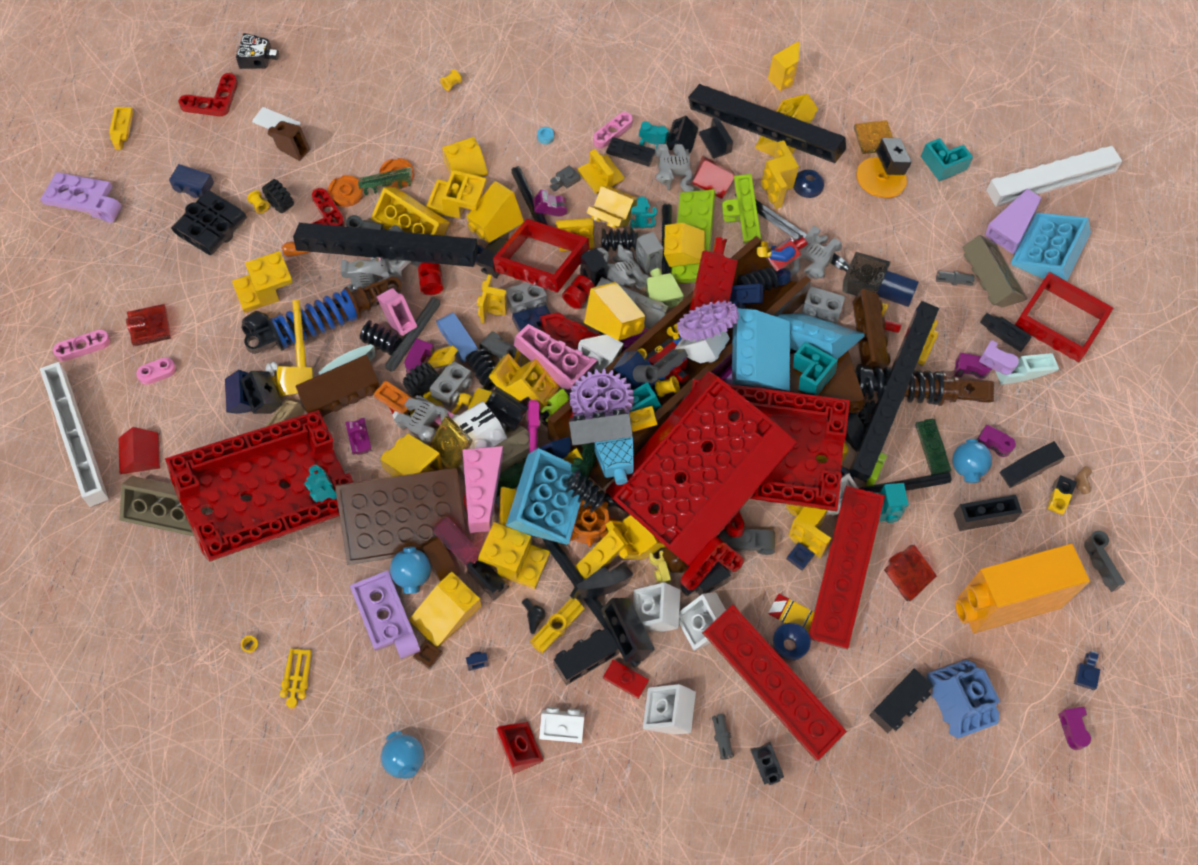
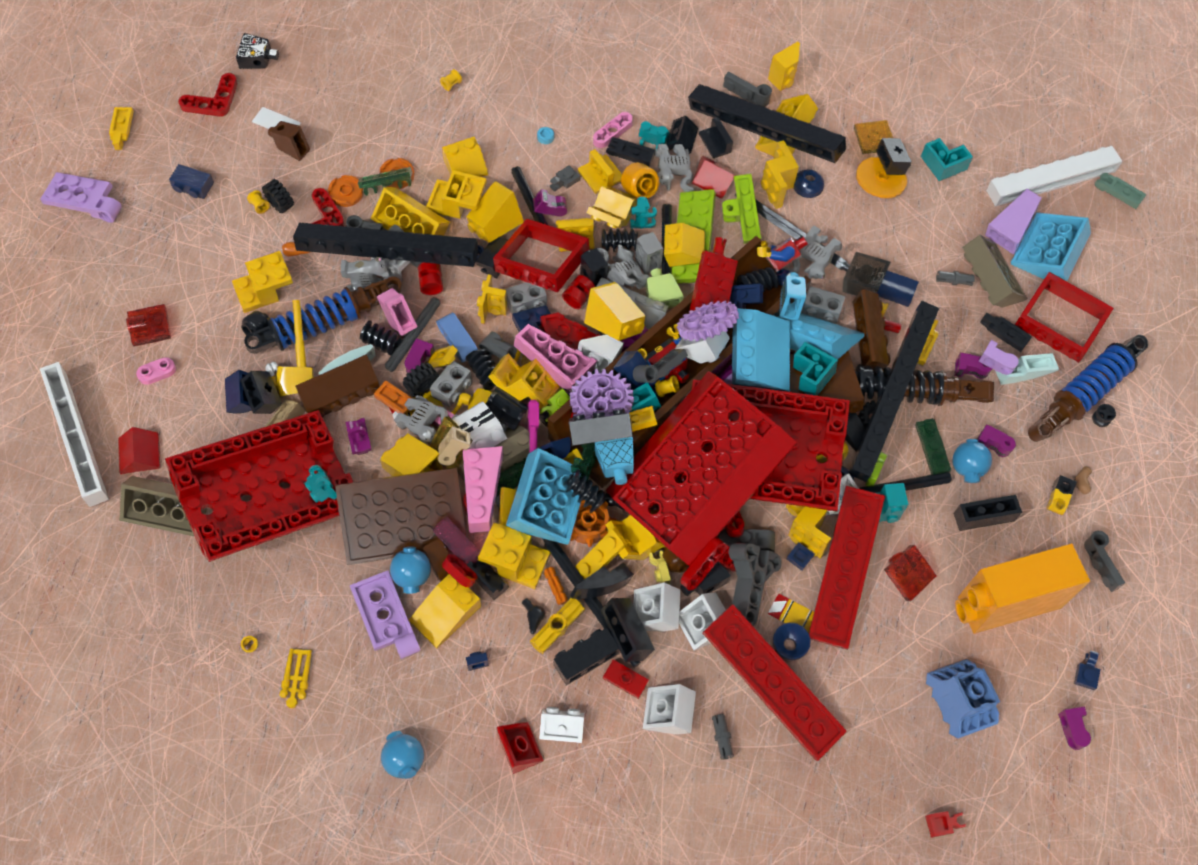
bright pink beam [53,330,110,361] -> none
black connector [171,190,247,255] -> none
reddish brown tile [413,640,443,669] -> none
black hips [750,742,784,785] -> none
black brick [869,668,933,734] -> none
black slope [999,441,1065,488] -> none
none -> tan leg [438,426,470,465]
none -> red beam [442,554,477,588]
none -> orange axle [544,567,568,605]
none -> light orange head [621,162,660,199]
none -> dark grey plate [723,71,772,107]
none -> dark grey beam [729,543,782,626]
none -> medium azure torso [779,272,806,320]
none -> red plate [925,811,966,838]
none -> piece [1028,335,1148,442]
none -> black wheel [1092,404,1116,427]
none -> sand green hinge [1095,172,1146,209]

